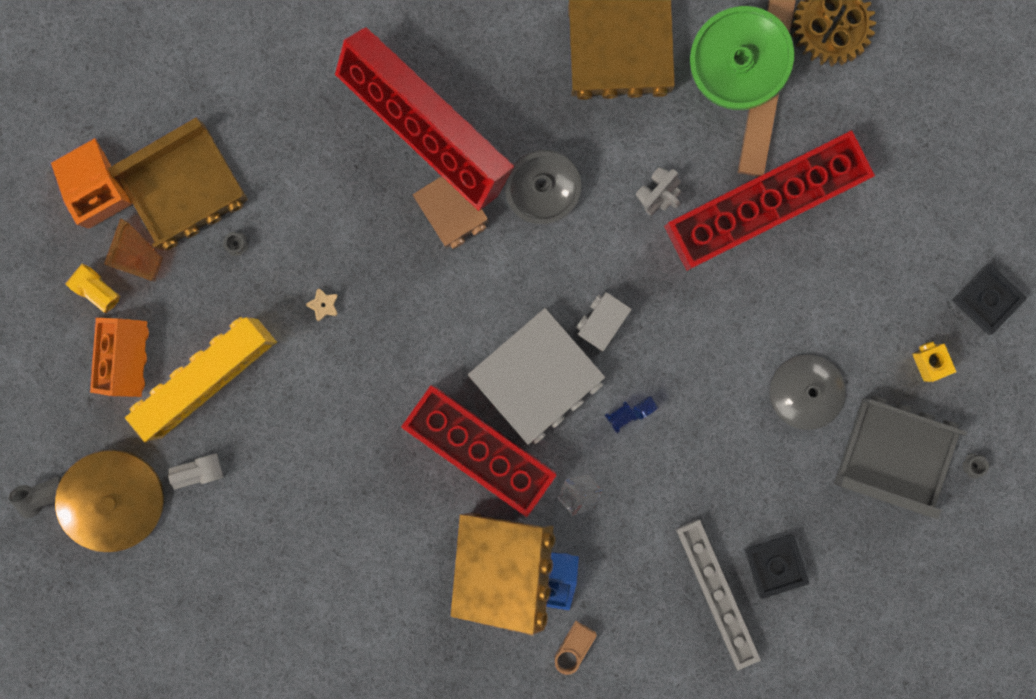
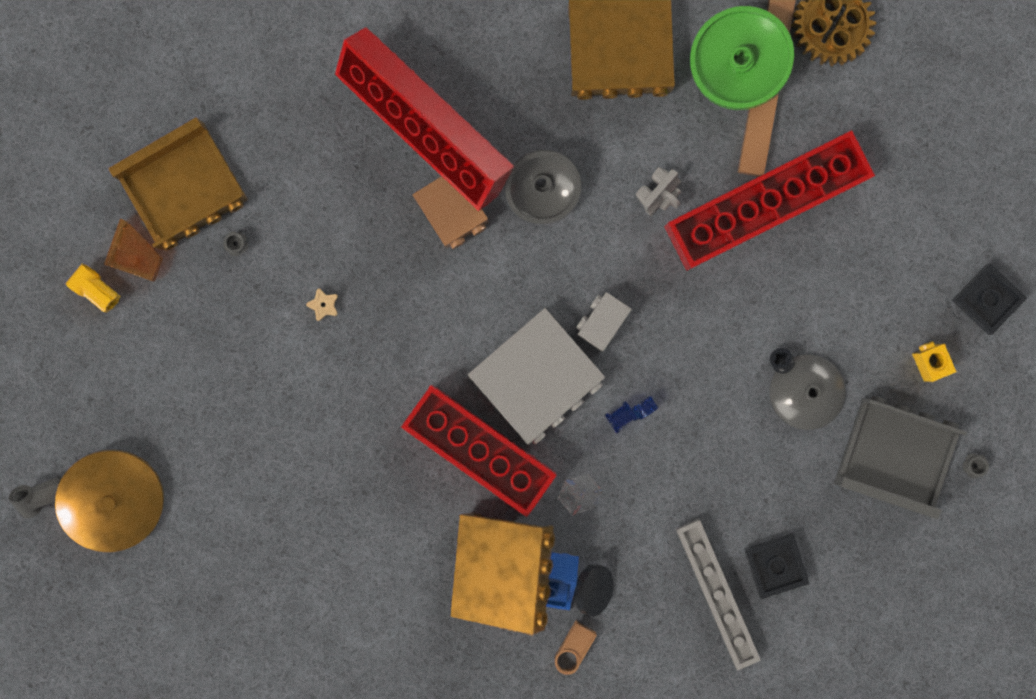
orange slope [51,138,132,229] -> none
orange slope [90,318,149,397] -> none
yellow brick [125,317,277,442] -> none
light grey piece [168,453,224,489] -> none
none -> black tile [574,564,613,617]
none -> black bush [770,348,795,374]

